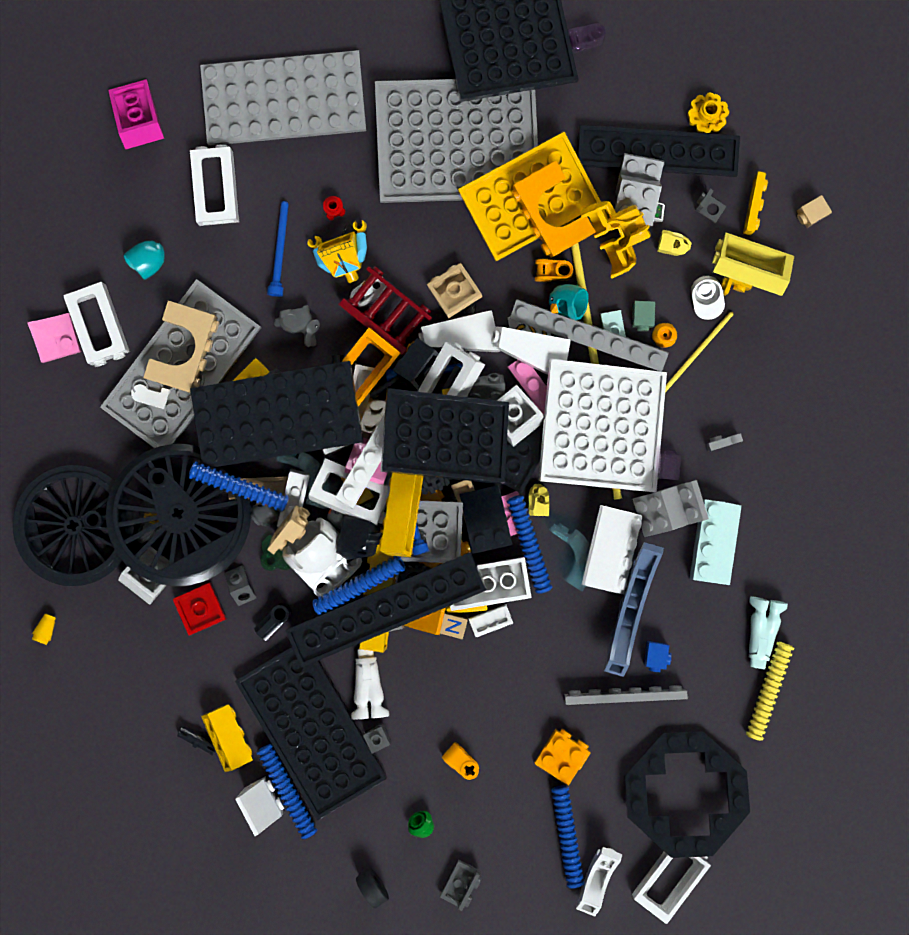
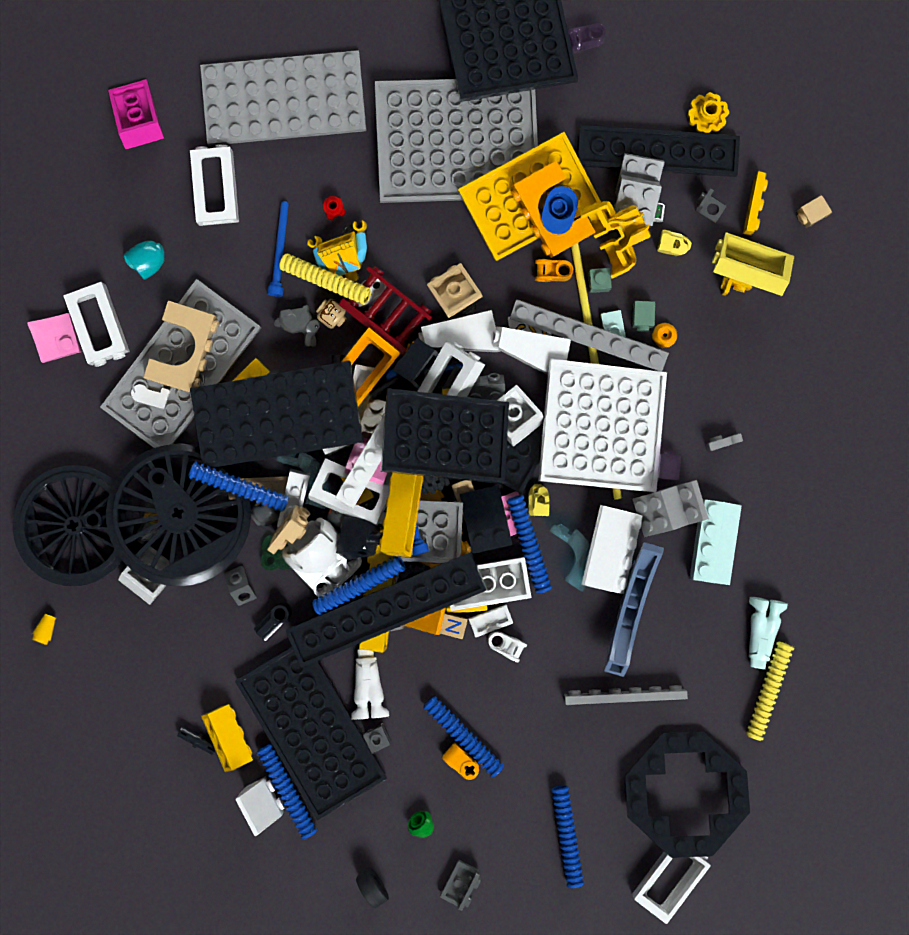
red plate [173,582,227,636] -> none
bright pink plate [508,360,547,414] -> none
light orange plate [534,729,591,786] -> none
teal piece [549,284,588,321] -> none
white arch [576,847,622,916] -> none
blue brick [644,641,671,672] -> none
light yellow axle [665,312,733,392] -> none
white cap [691,276,725,320] -> none
none -> light yellow piece [280,253,371,305]
none -> tan head [316,299,346,328]
none -> blue piece [423,696,504,778]
none -> white piece [487,631,527,663]
none -> blue piece [542,186,578,235]
none -> sand green brick [588,268,612,293]

